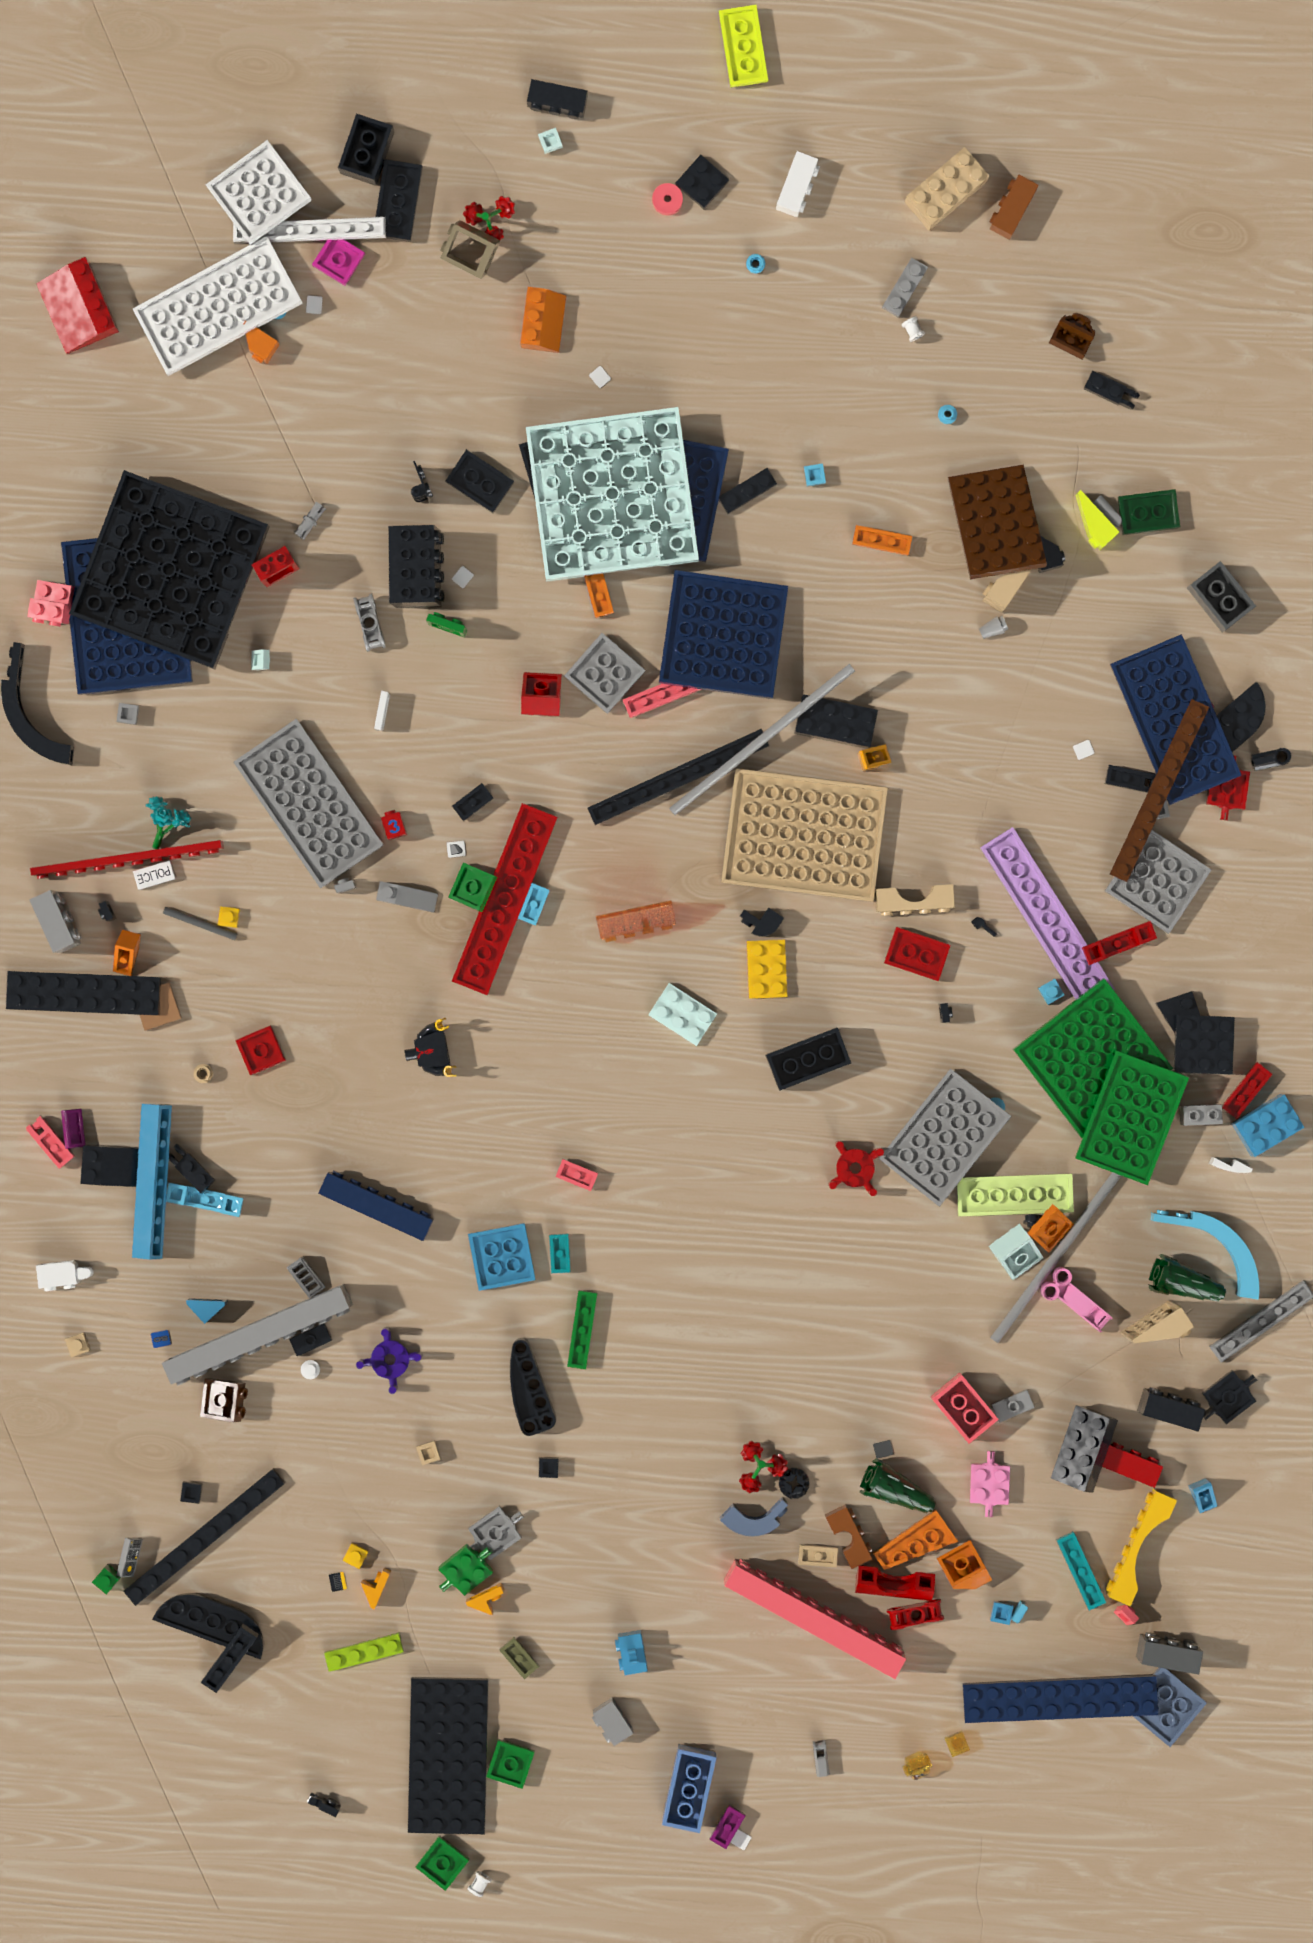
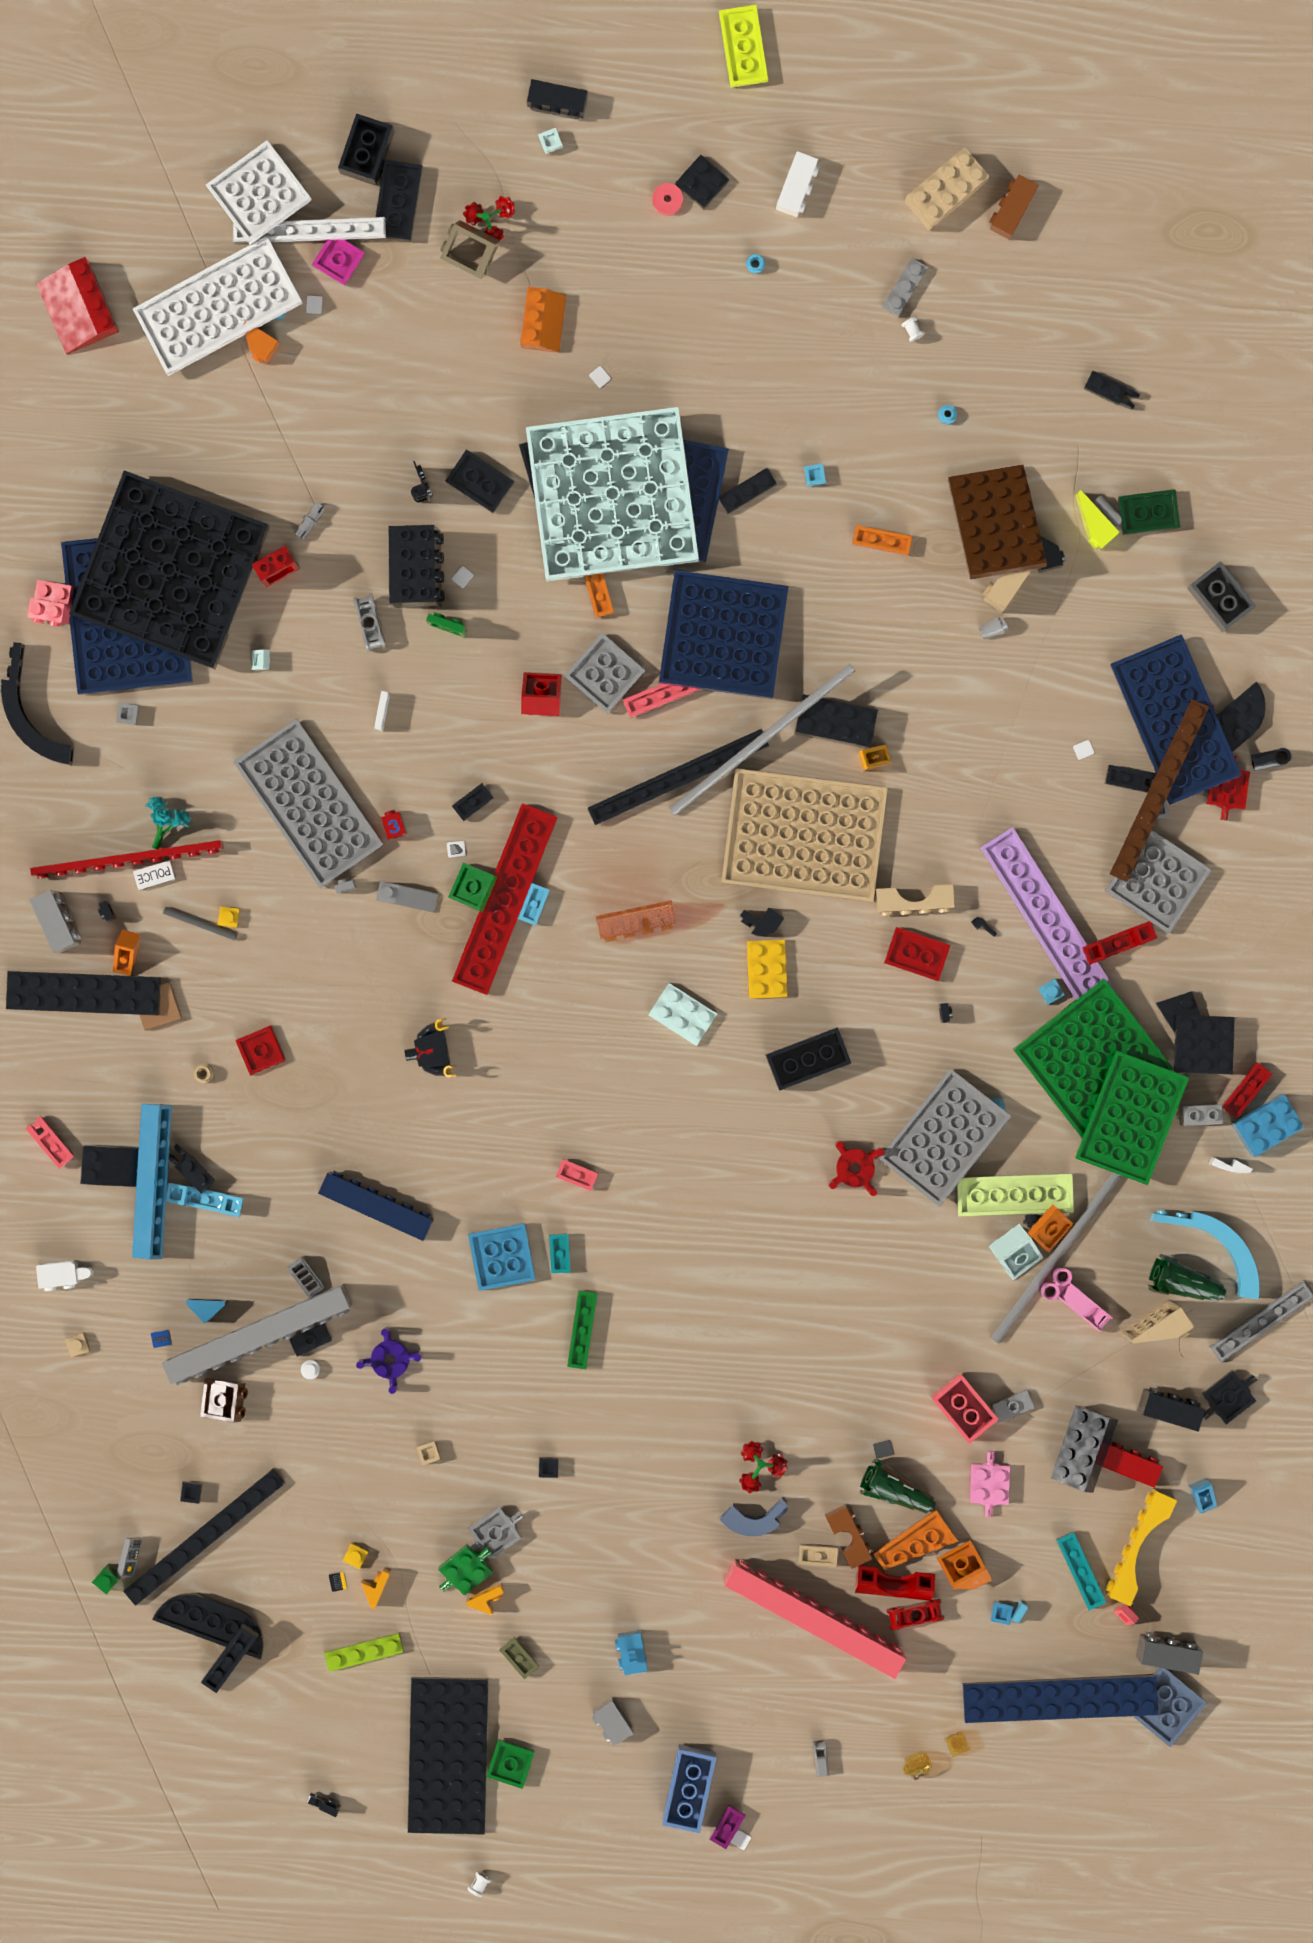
magenta plate [61,1109,86,1149] -> none
green plate [415,1835,469,1891] -> none
black beam [510,1338,556,1436] -> none
black gear [779,1468,809,1499] -> none
reddish brown slope [1049,313,1095,360] -> none

